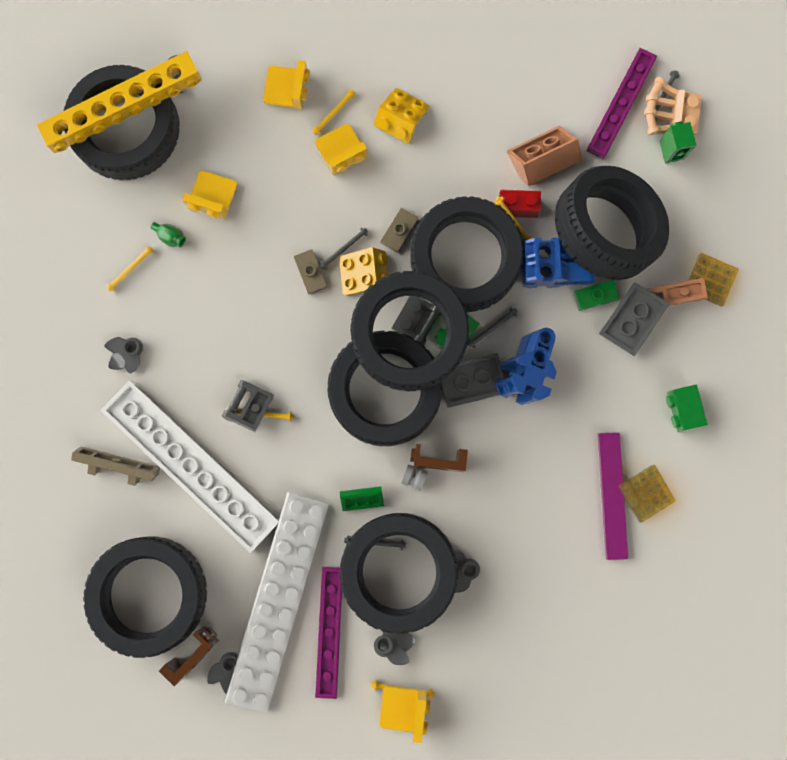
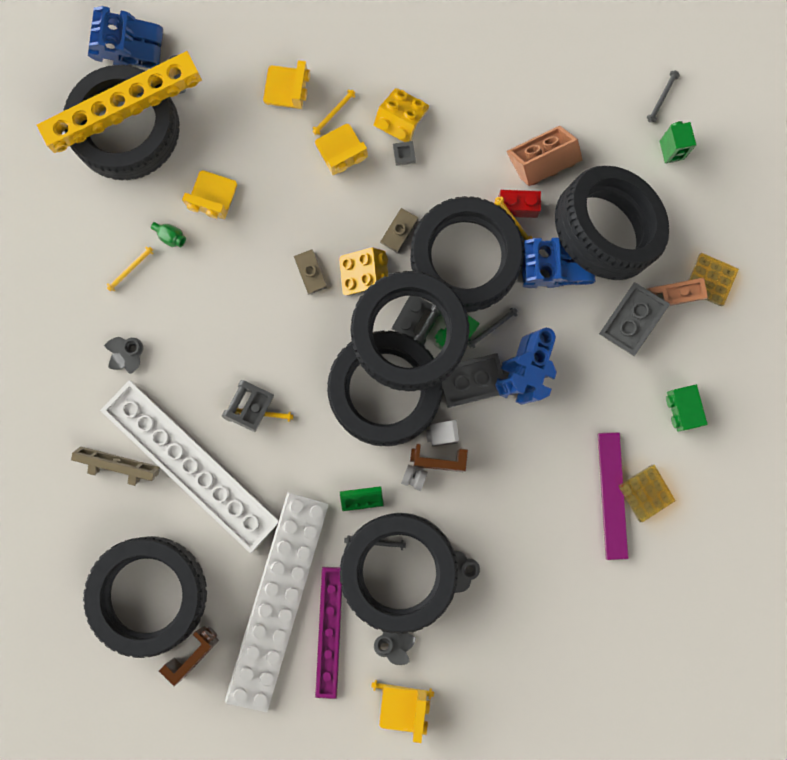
dark grey plate [207,652,238,695] -> none
dark grey axle [319,227,368,270] -> none
green plate [574,280,620,311] -> none
magenta tile [586,48,657,160] -> none
light nougat plate [644,77,702,136] -> none
none -> blue connector [88,6,163,69]
none -> dark grey plate [393,141,416,166]
none -> light grey slope [426,420,459,447]

